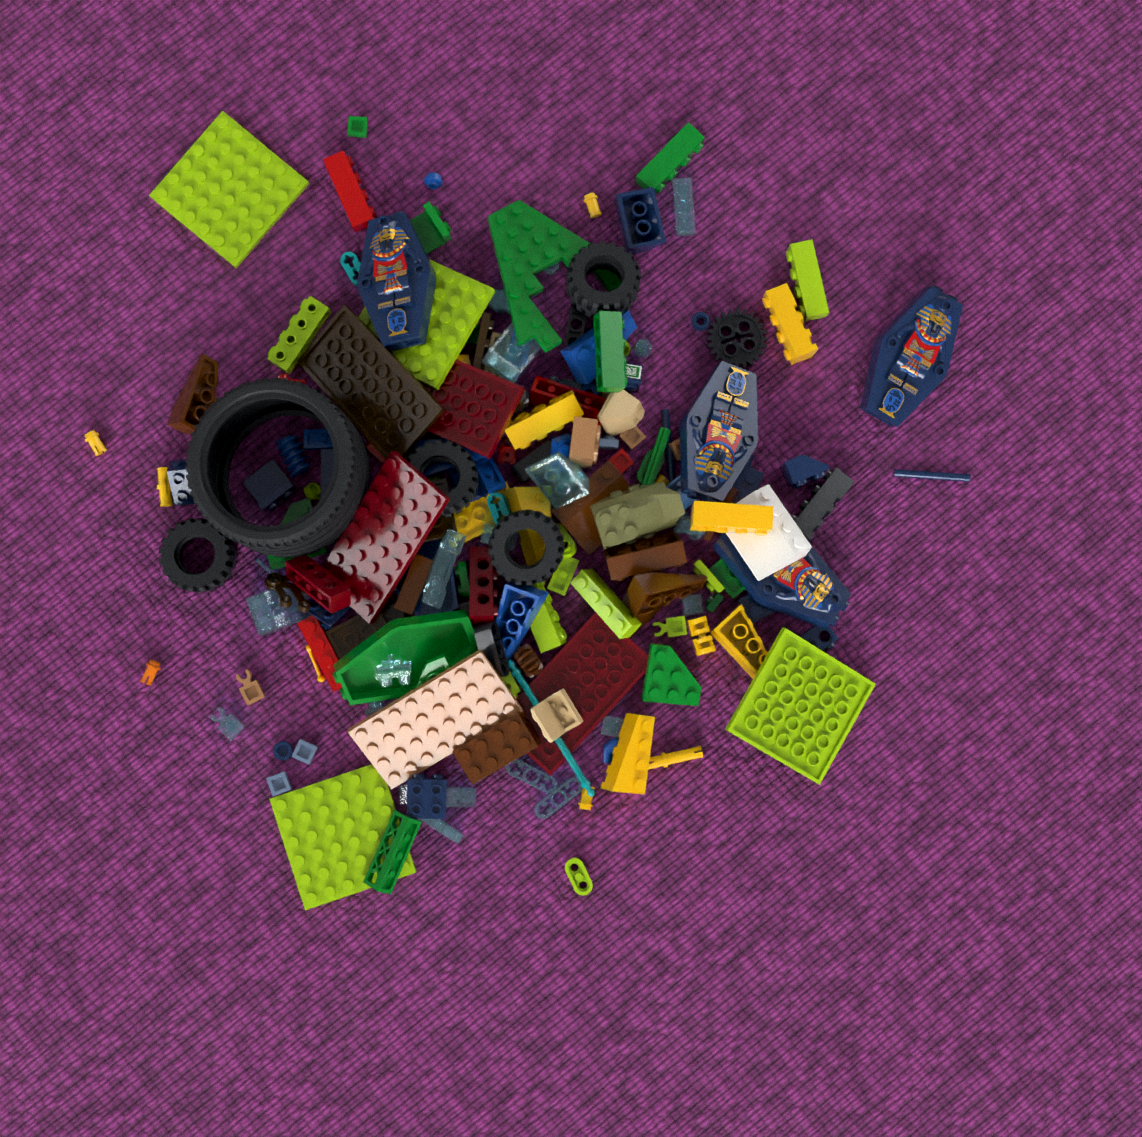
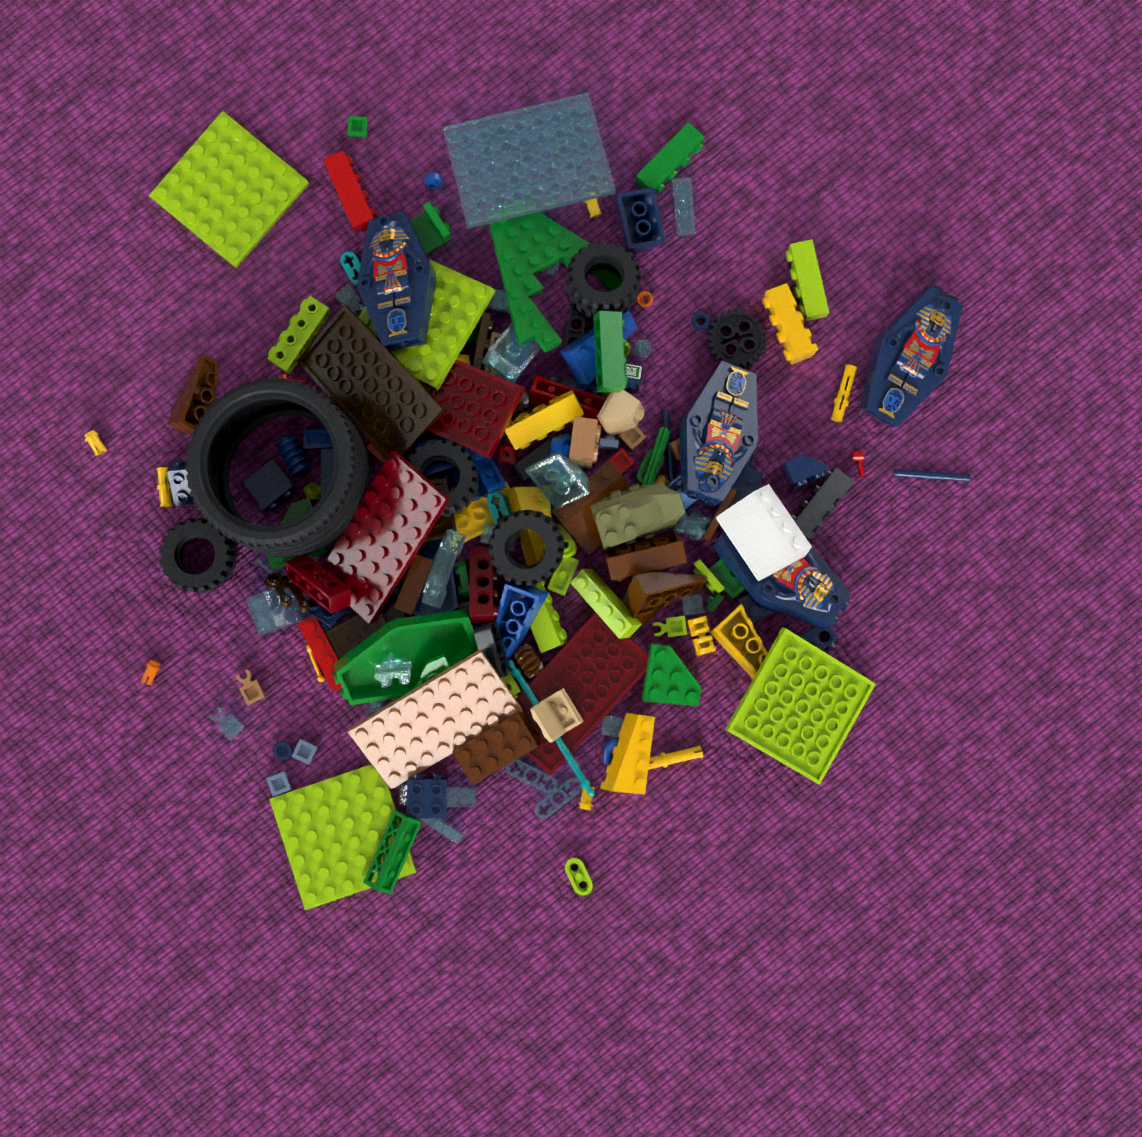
yellow wedge [690,501,774,536] -> none
none -> clear light blue plate [334,284,364,315]
none -> clear light blue plate [443,92,616,229]
none -> orange hinge [637,291,653,307]
none -> yellow pin [831,365,857,422]
none -> red hand [852,451,864,477]

